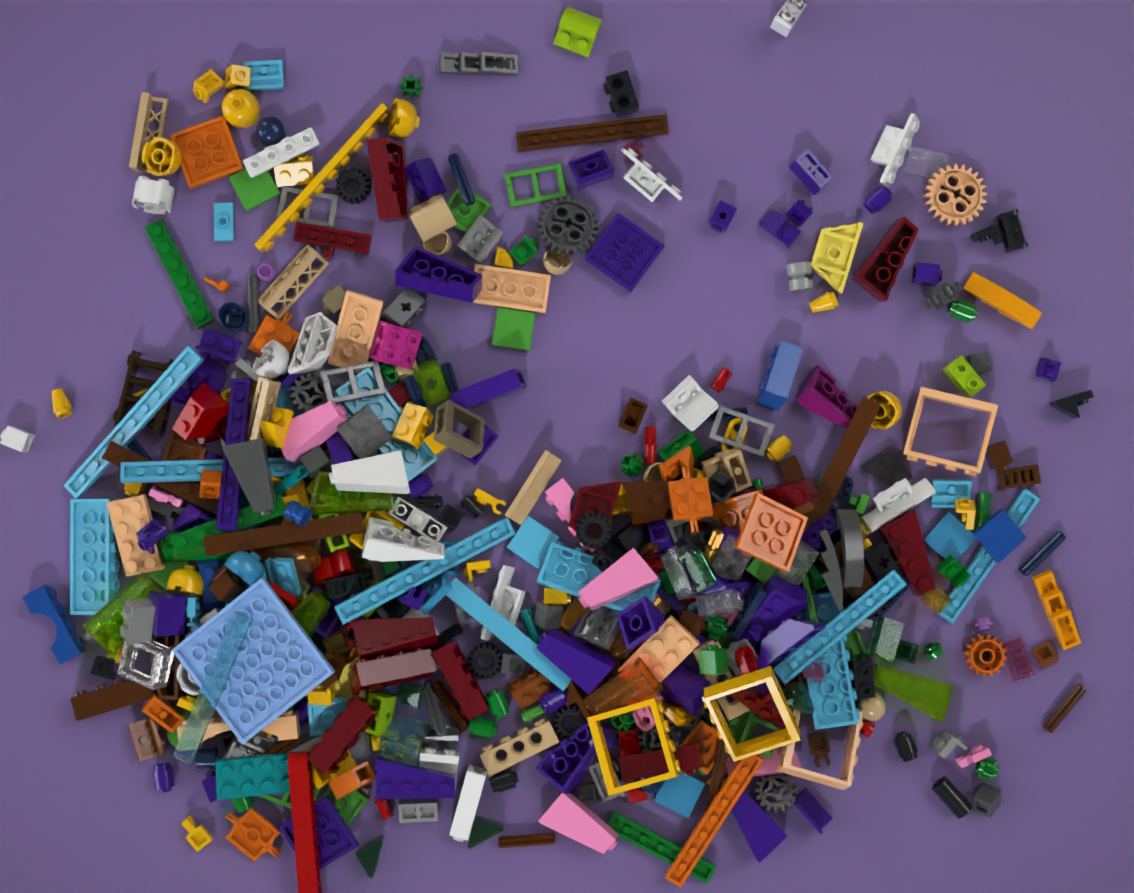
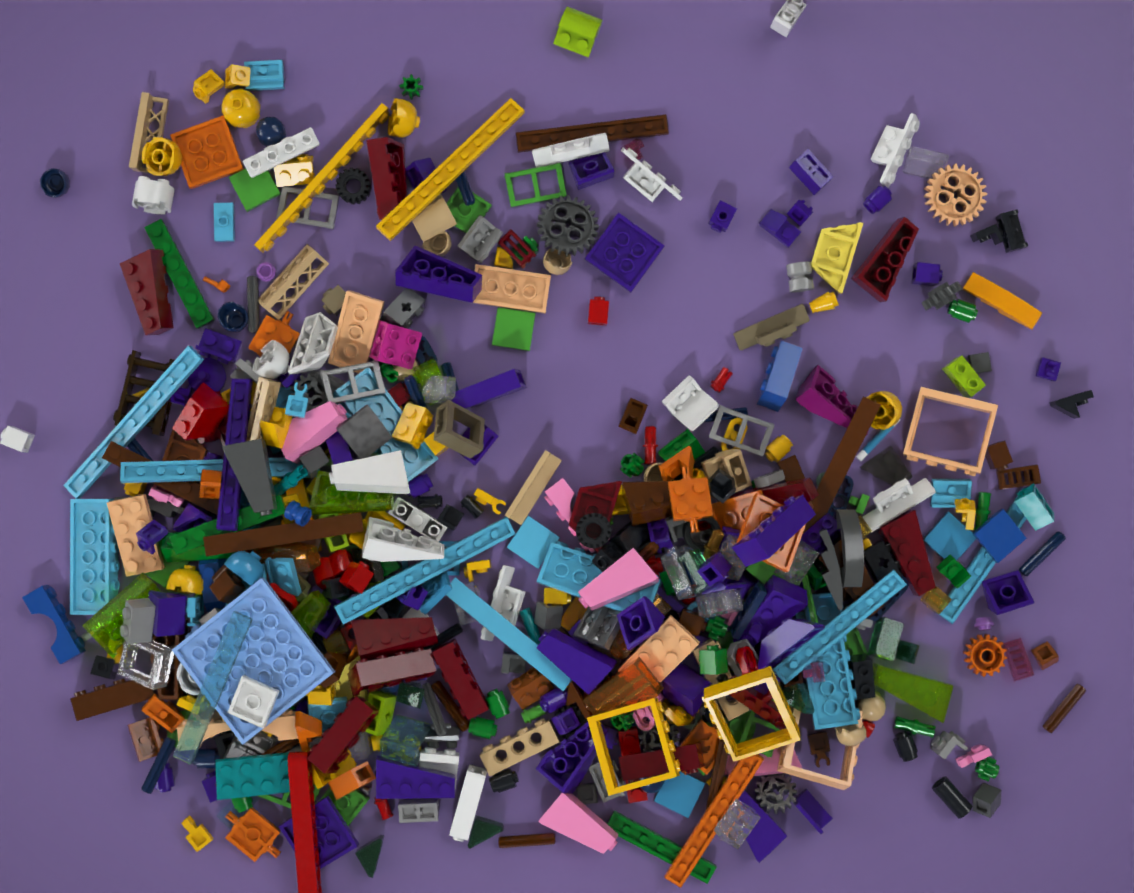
yellow cone [51,388,73,418] -> none
dark red plate [293,222,372,261] -> none
dark grey slope [439,52,518,75] -> none
black tyre [468,643,503,679] -> none
black brick [603,70,639,117] -> none
green plate [923,642,943,660] -> none
light orange slope [1032,569,1081,650] -> none
none -> dark blue hair [40,168,70,198]
none -> dark red wedge [119,249,174,335]
none -> dark blue axle [141,737,176,794]
none -> white plate [227,675,280,728]
none -> medium azure plate [285,382,309,418]
none -> orange slope [295,711,322,751]
none -> red brick [339,561,374,594]
none -> yellow plate [376,98,525,241]
none -> clear brick [422,376,456,404]
none -> dark red tile [498,229,537,269]
none -> white bracket [532,133,610,168]
none -> dark purple slope [551,708,581,735]
none -> red brick [588,297,609,326]
none -> dark purple brick [697,551,732,586]
none -> clear brick [714,799,761,849]
none -> dark purple wedge [732,495,816,567]
none -> dark tan bracket [733,304,810,350]
none -> light grey beam [754,469,785,489]
none -> tan hair [835,724,866,746]
none -> dark azure bar [855,419,900,461]
none -> green pin [894,716,935,738]
none -> dark purple slope [982,570,1034,615]
none -> teal hinge [1014,483,1054,531]

